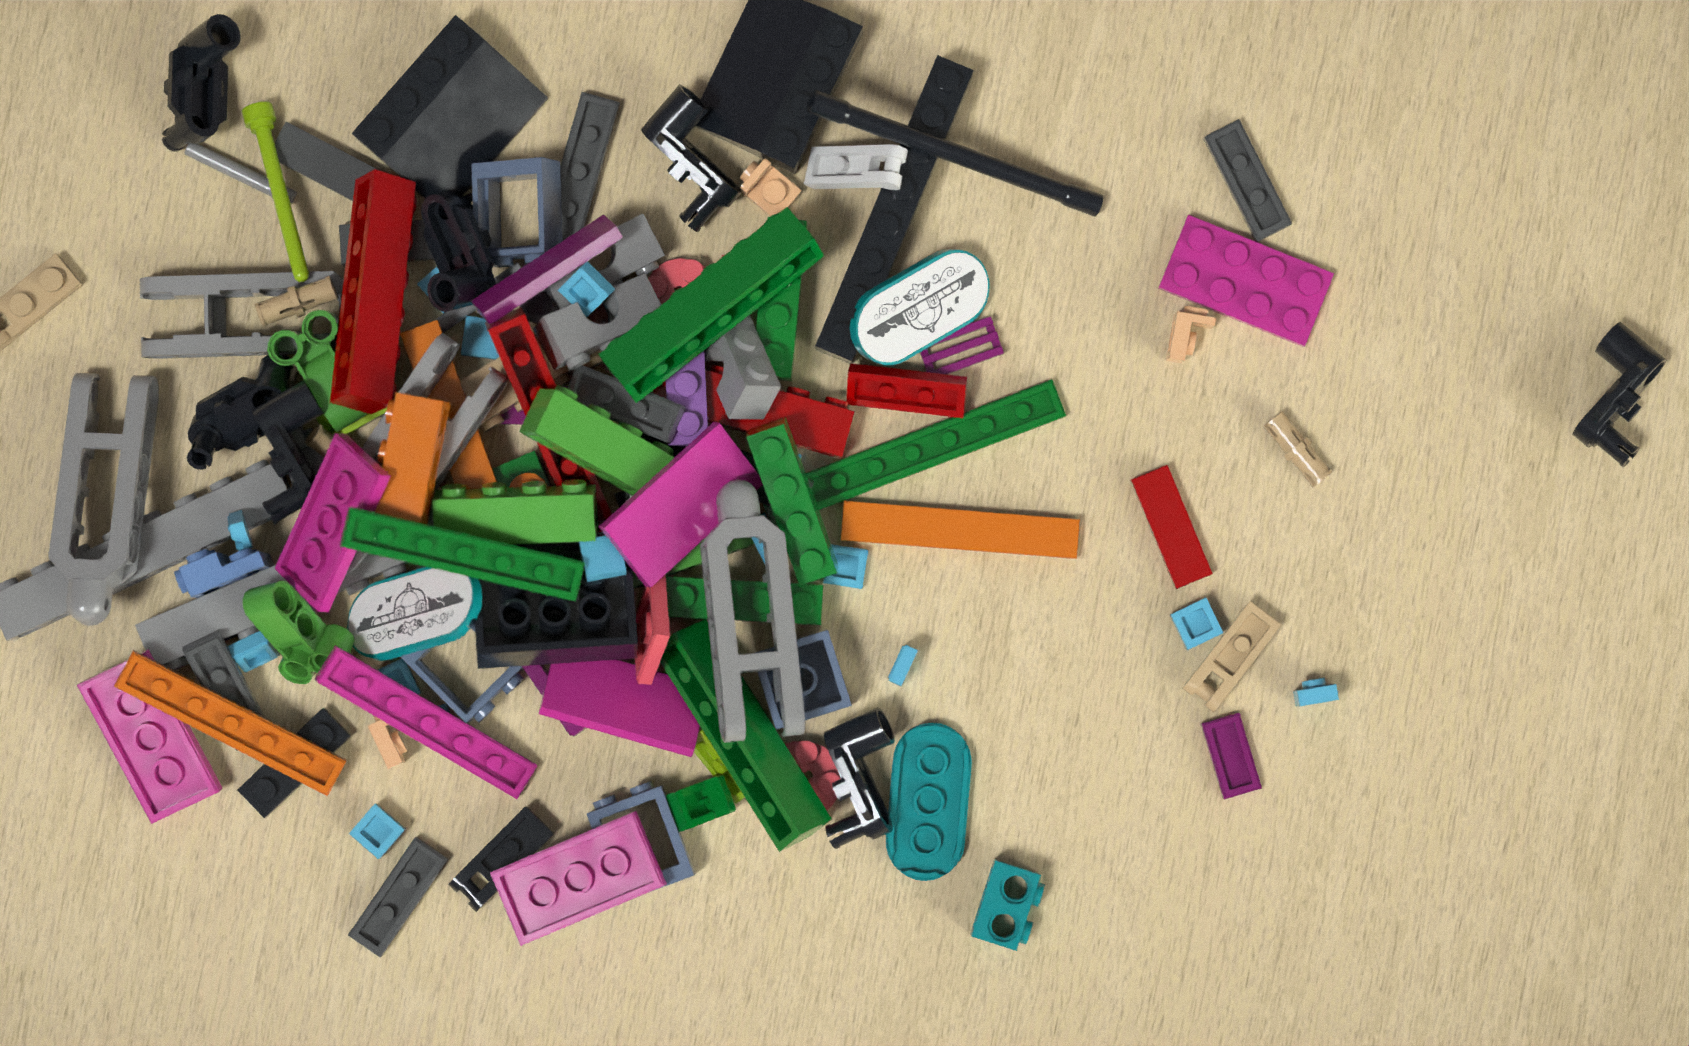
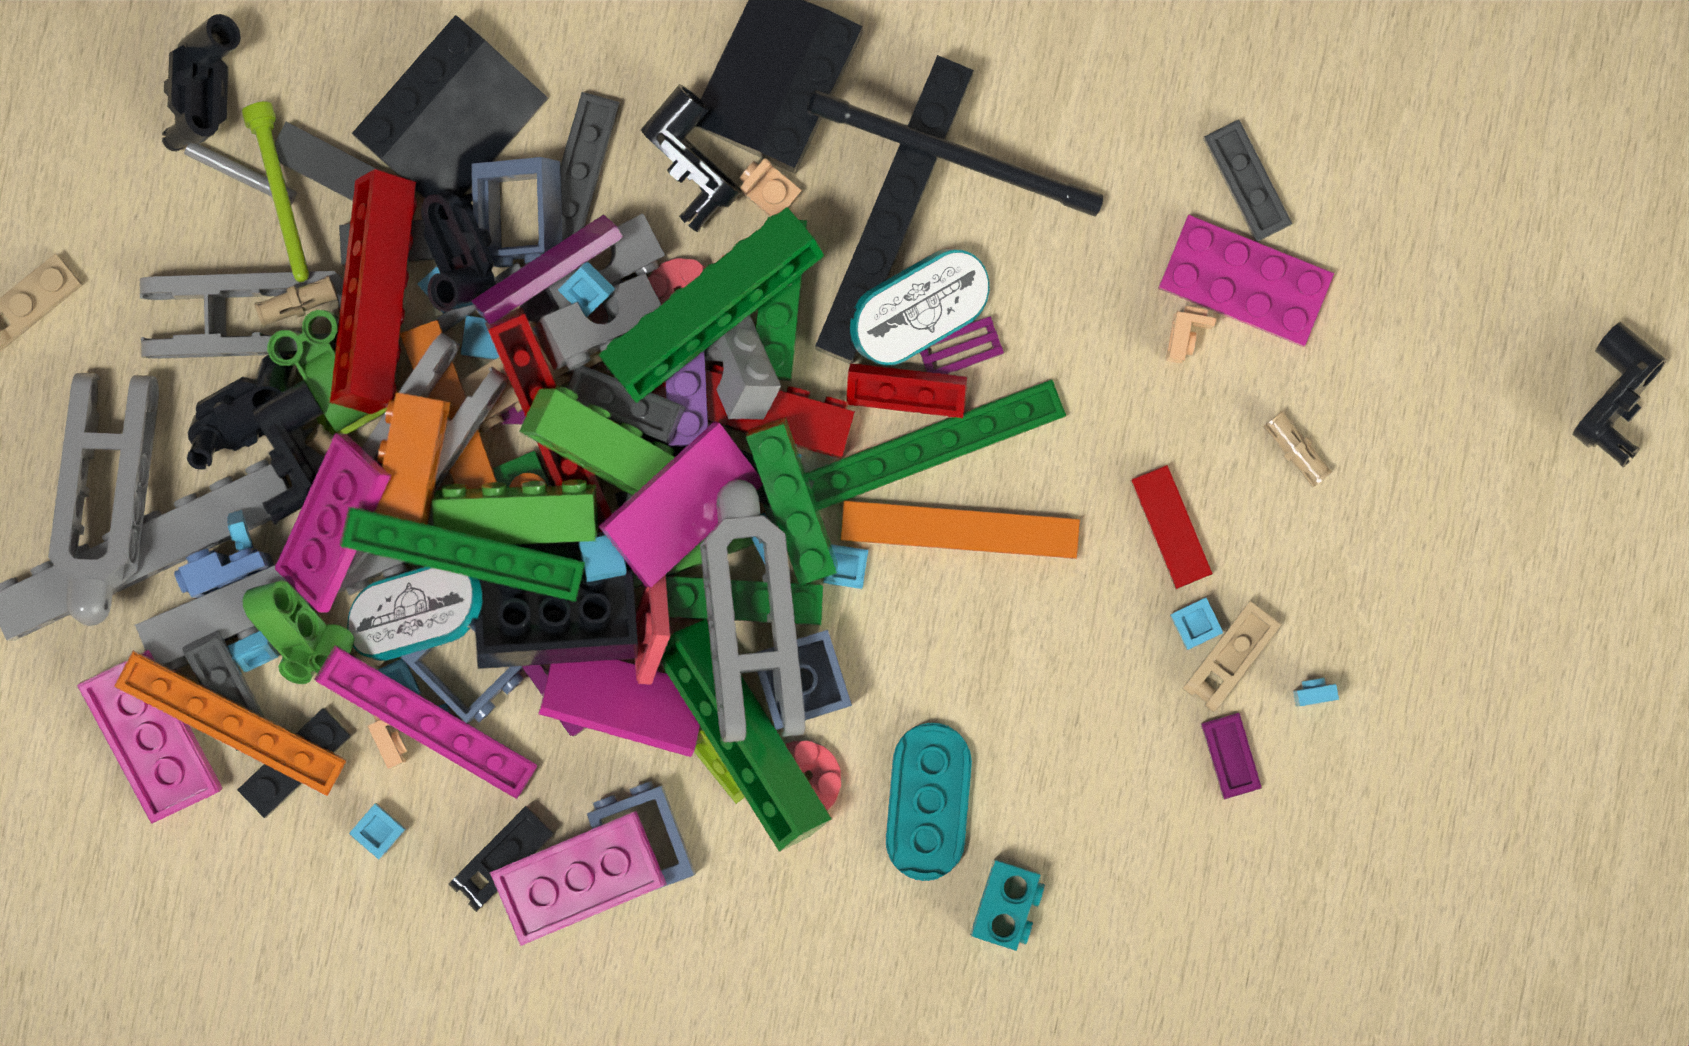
dark grey tile [348,837,449,957] -> none
green bracket [665,774,736,832] -> none
white plate [804,144,908,190] -> none
black piece [824,707,895,849] -> none
medium azure tile [888,645,918,686] -> none

